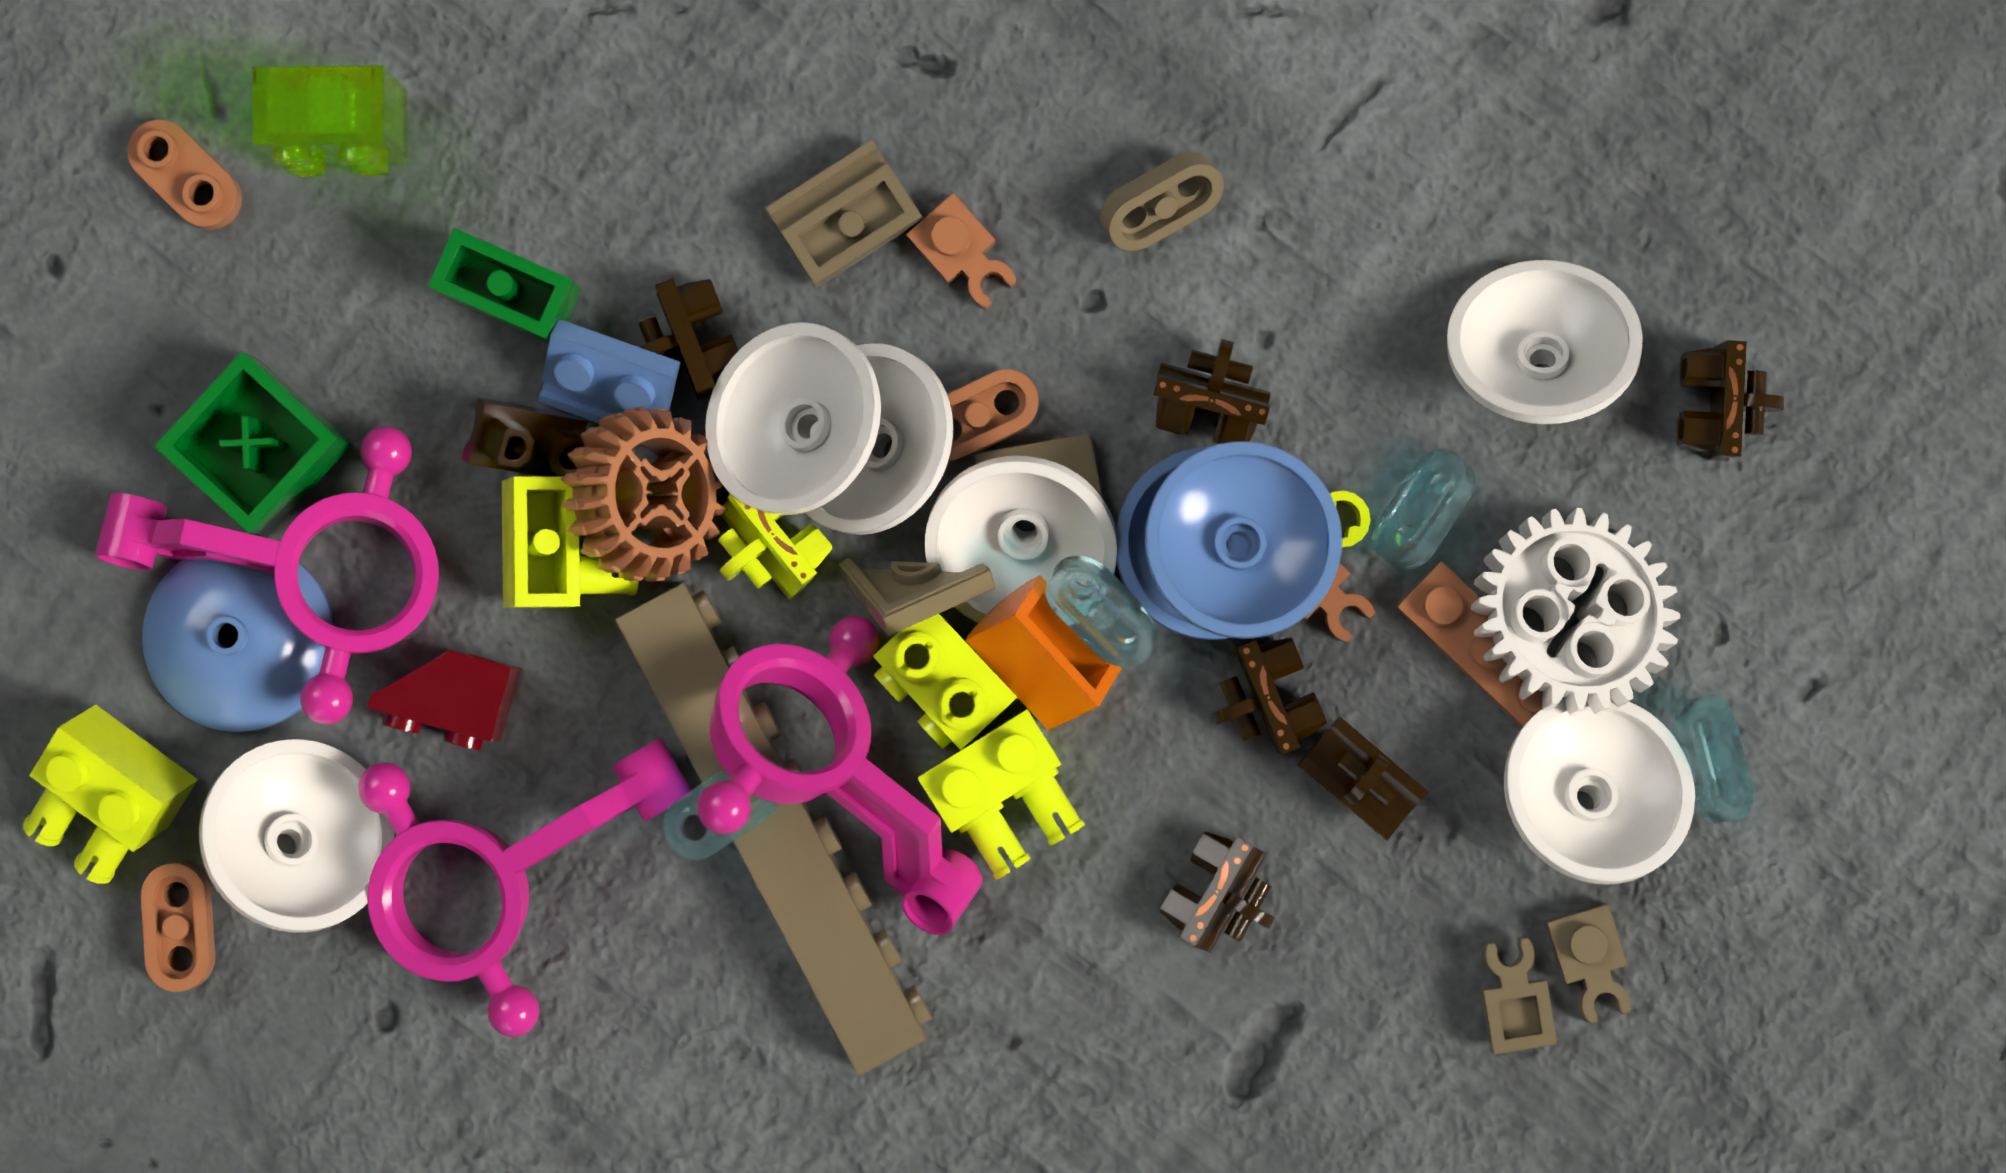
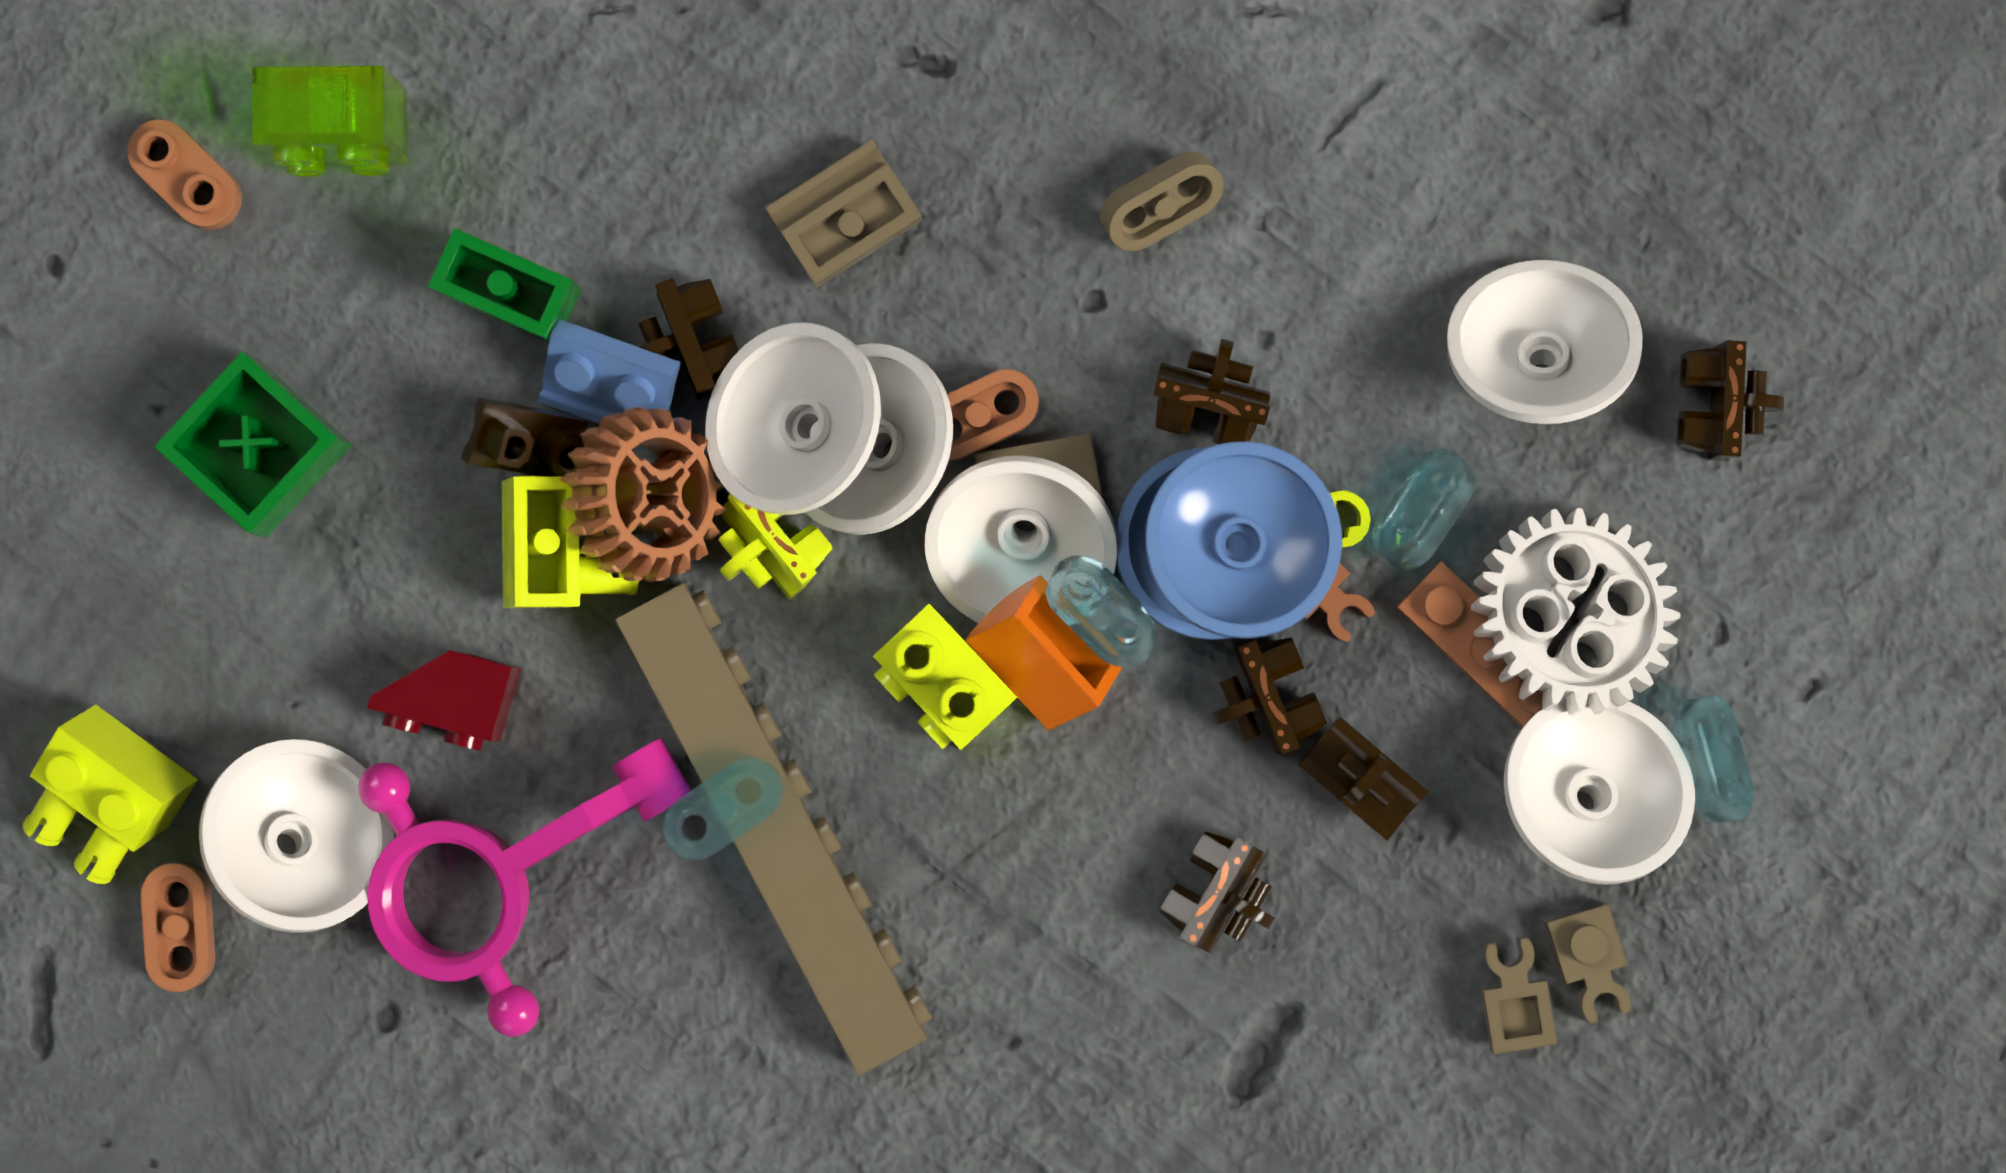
dark pink piece [94,426,439,725] -> none
medium blue dish [142,560,335,732] -> none
dark pink piece [697,616,983,935] -> none
dark tan tile [839,558,995,636] -> none
nougat plate [906,193,1016,310] -> none
neon yellow brick [918,709,1085,880] -> none

